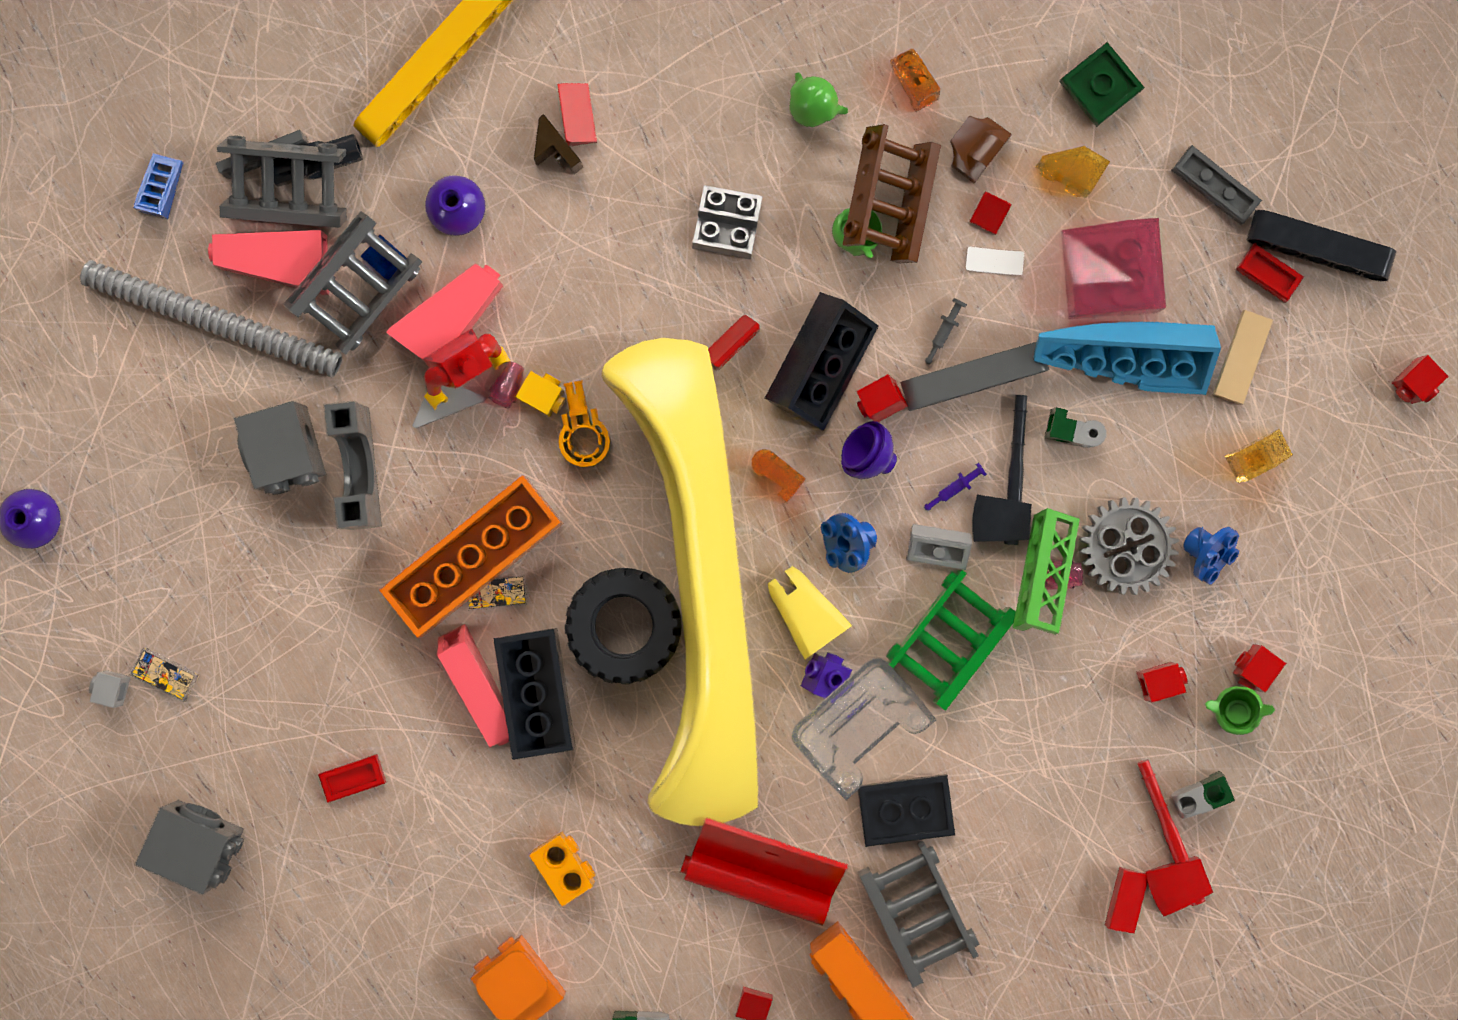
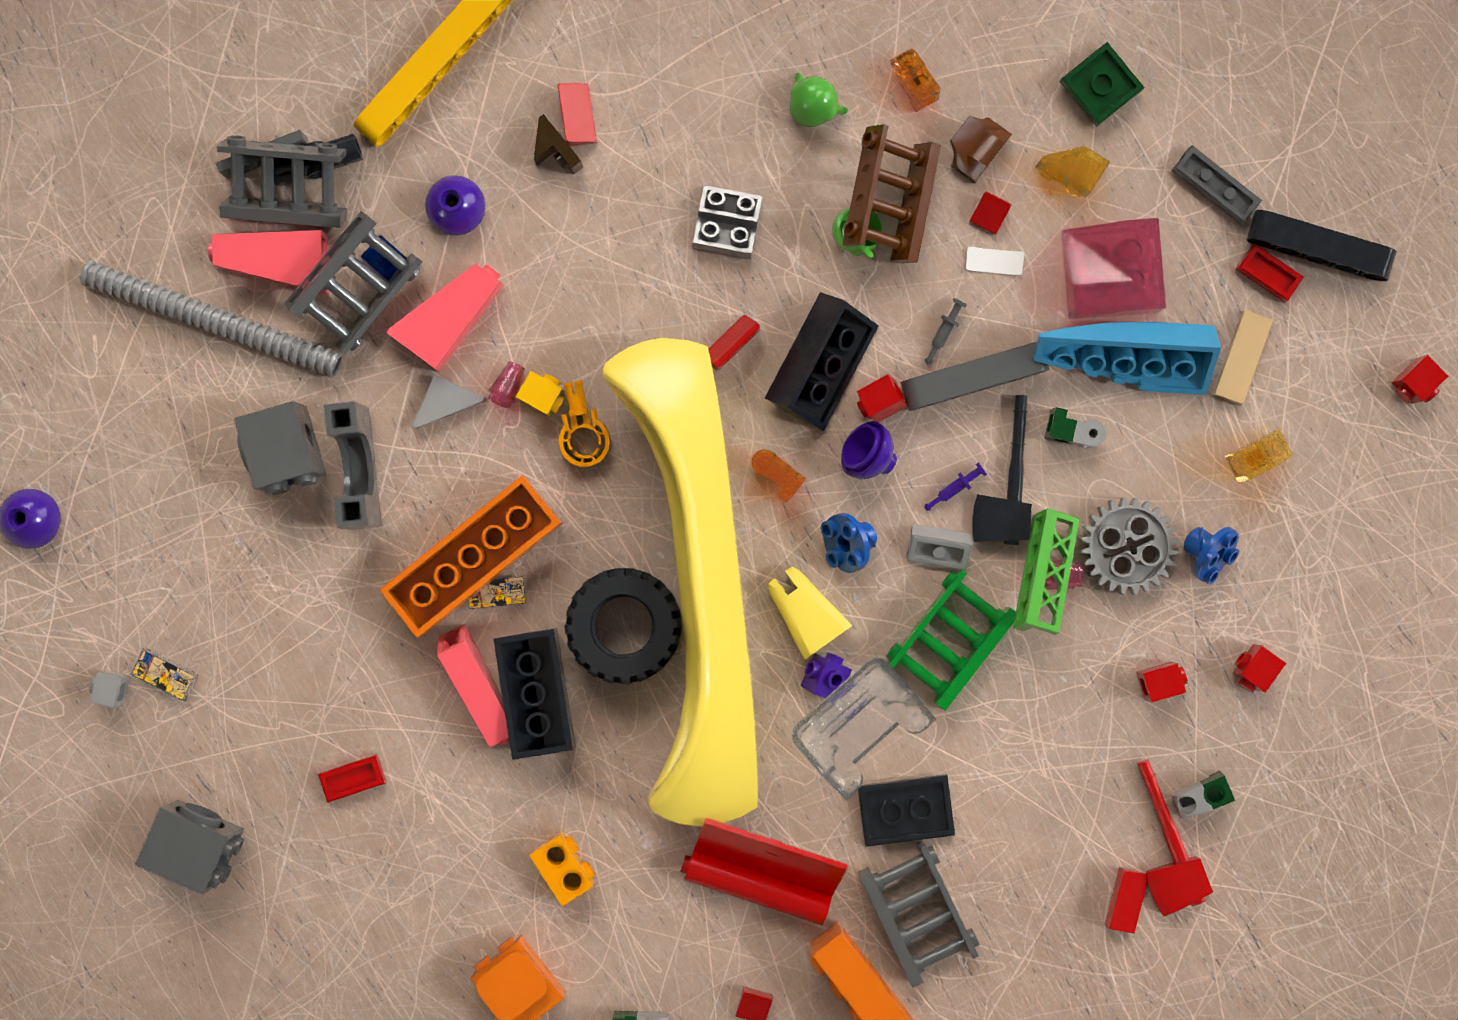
slope [133,153,183,219] -> none
red torso [423,329,511,410] -> none
bright green hair [1205,686,1275,735] -> none

